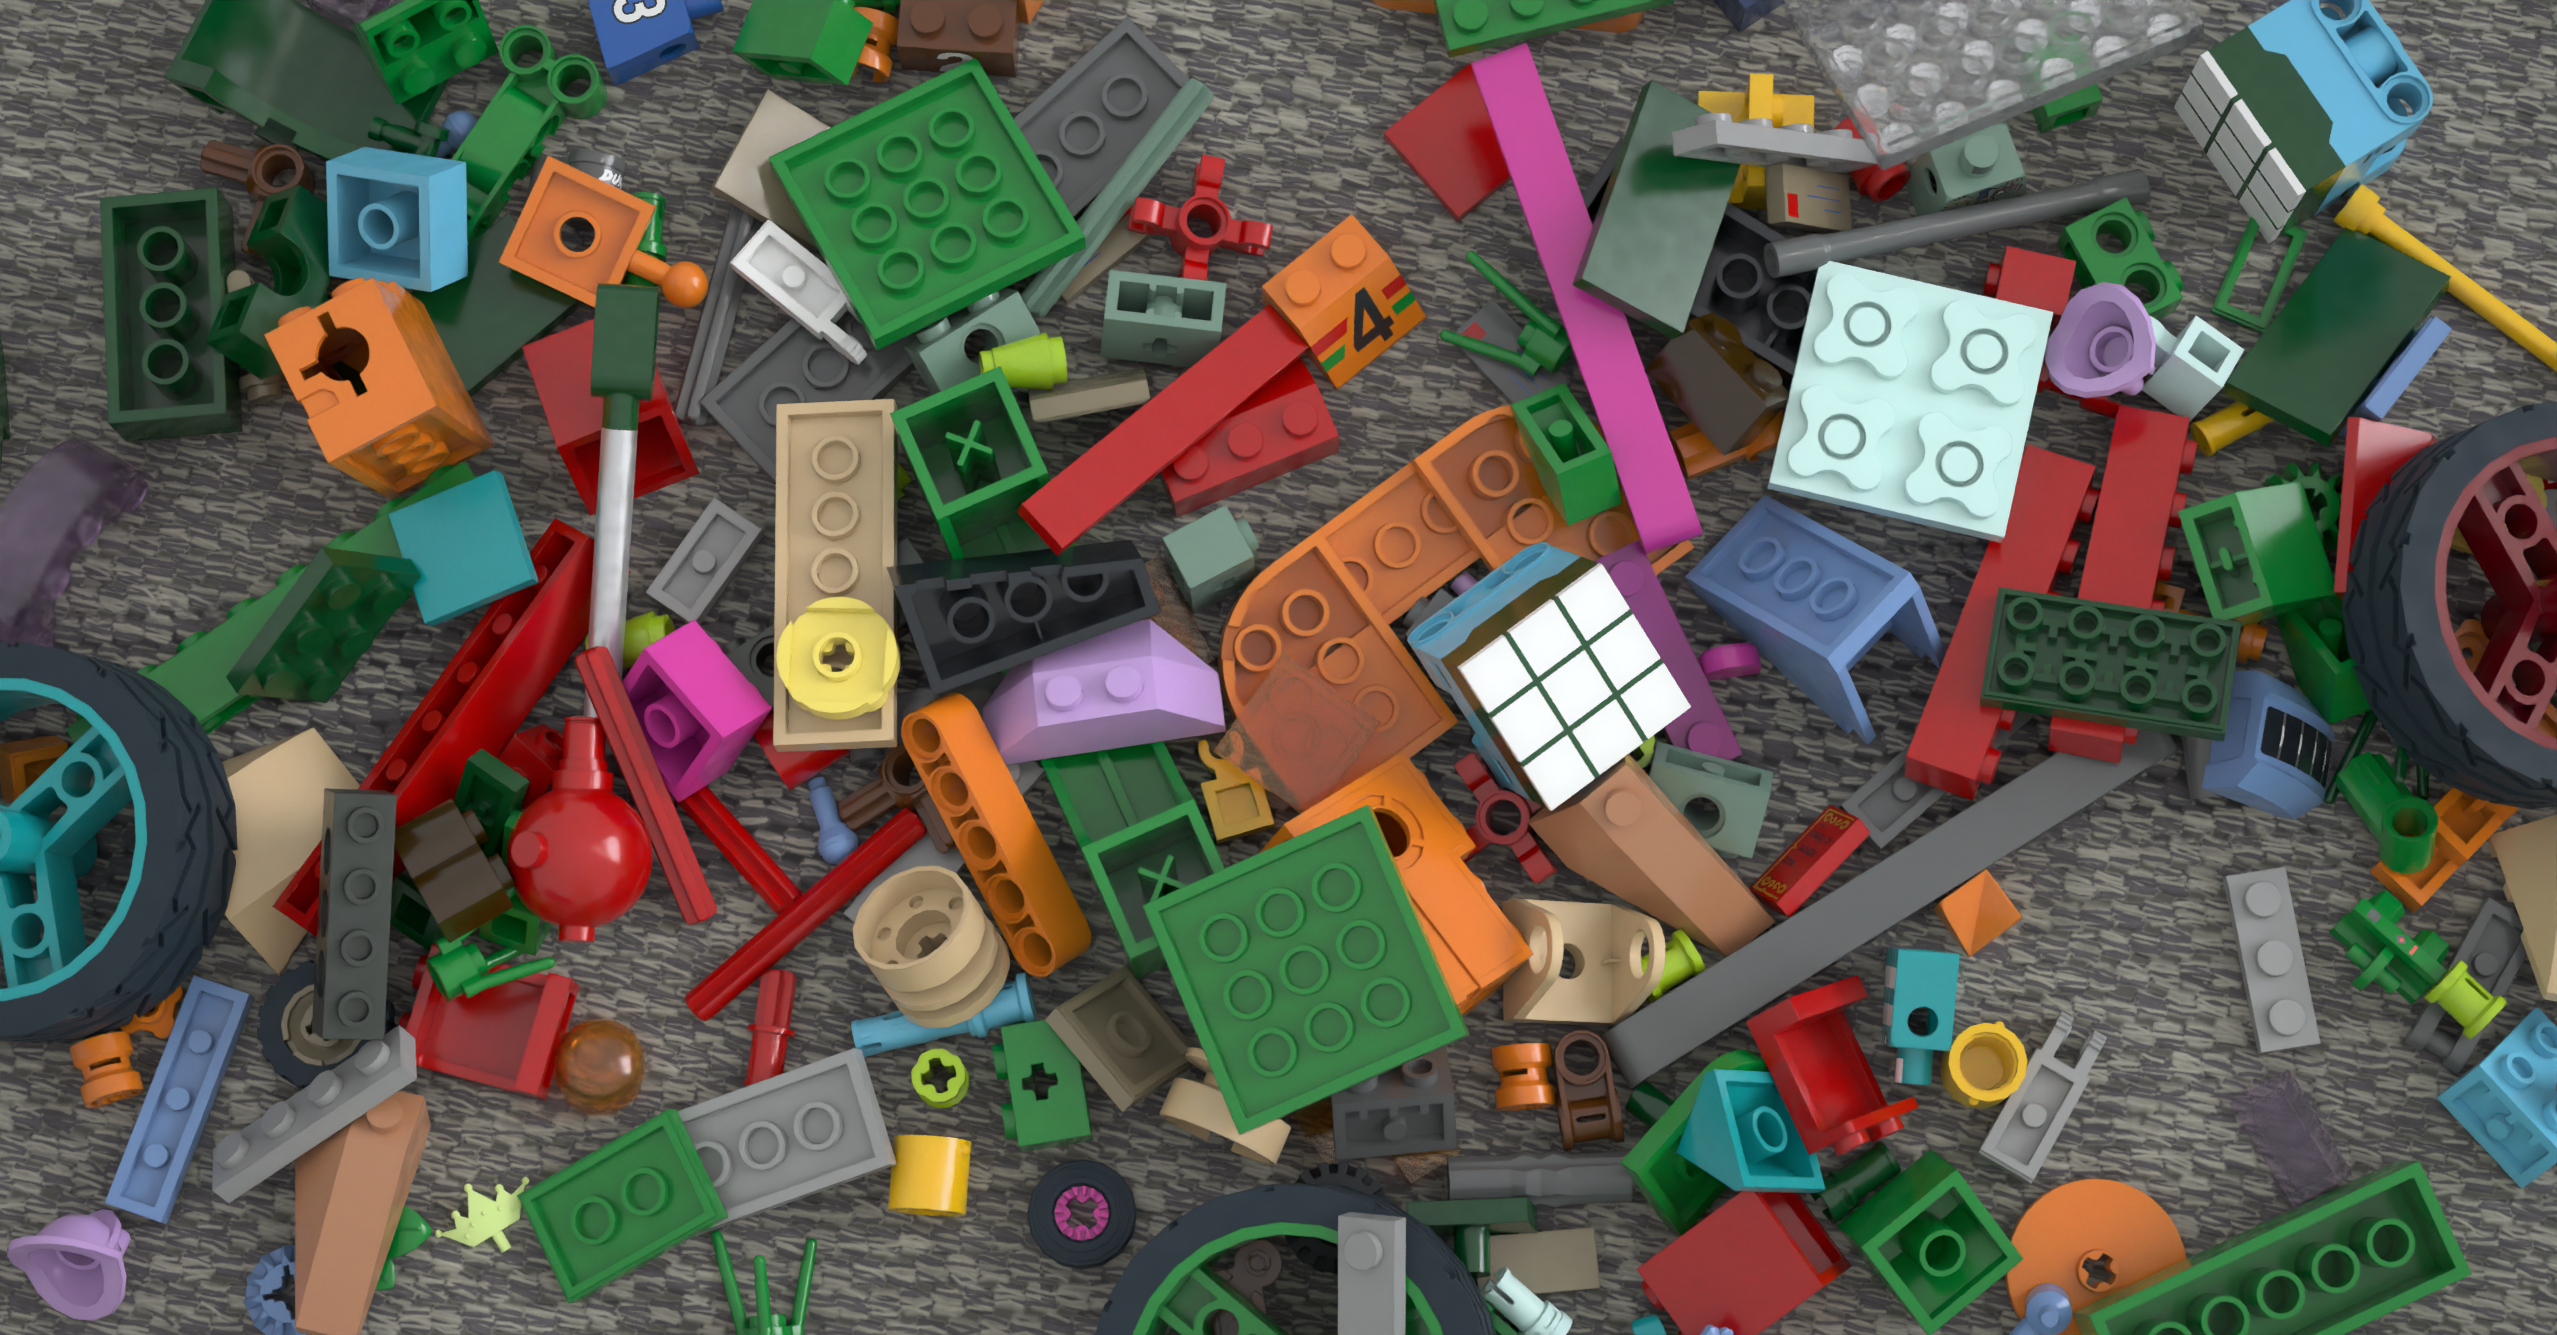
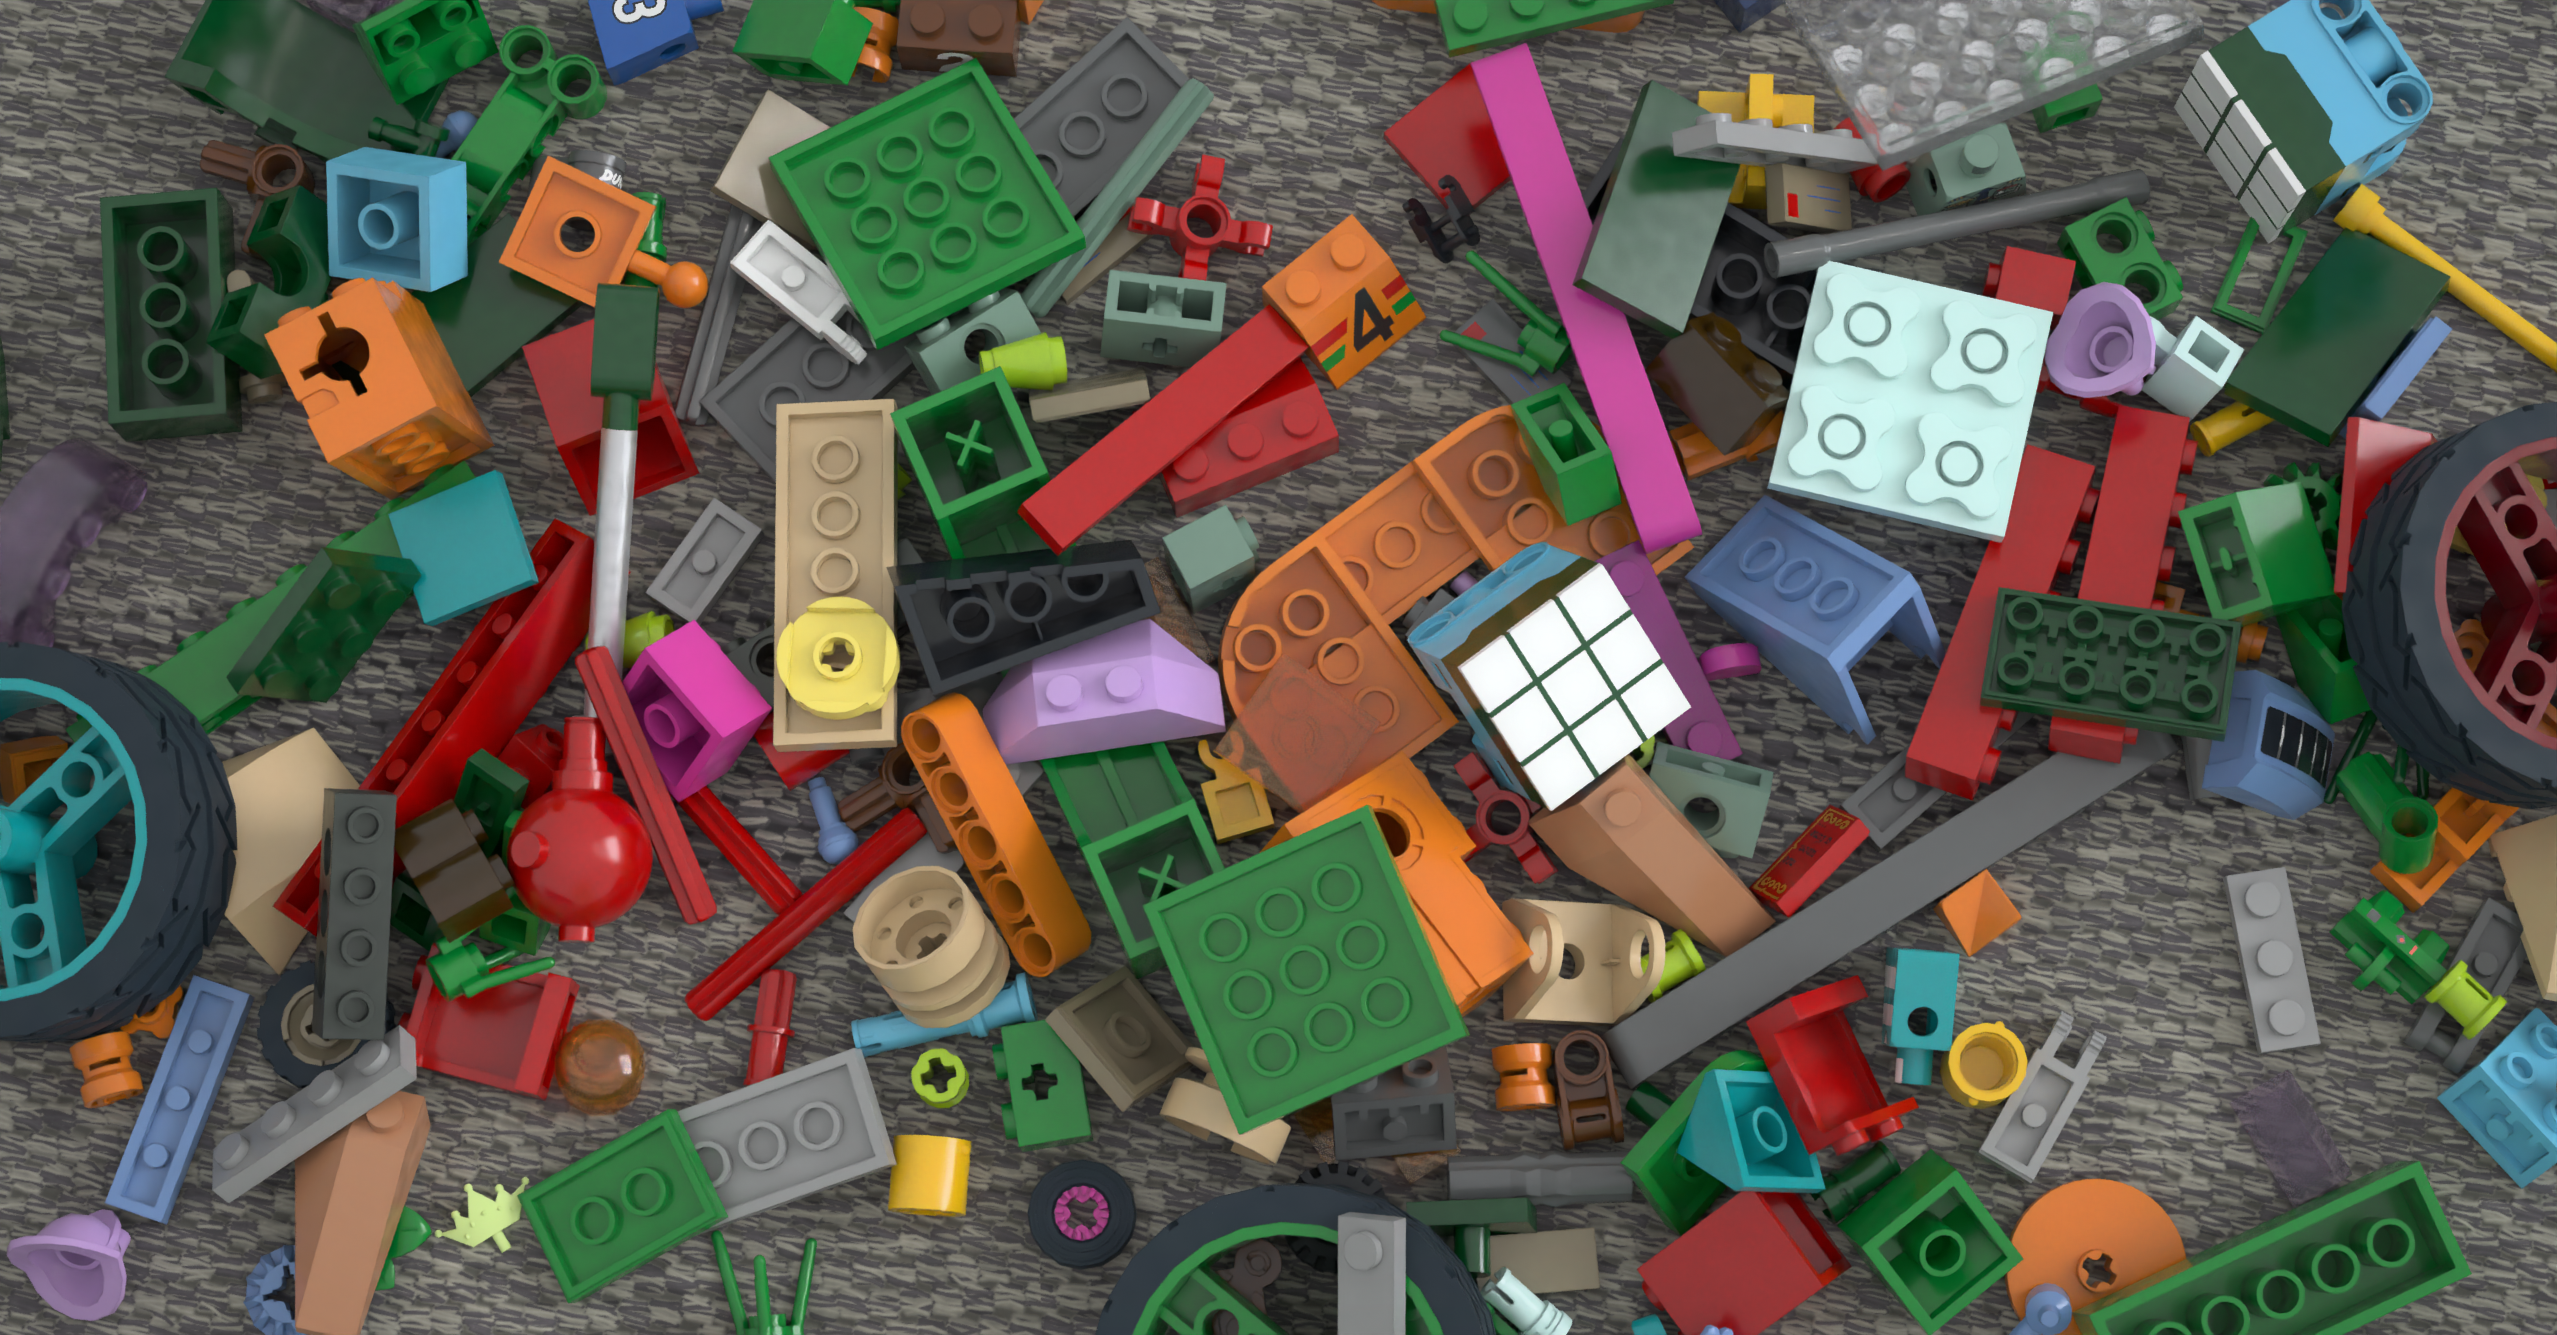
none -> black piece [1402,175,1480,263]

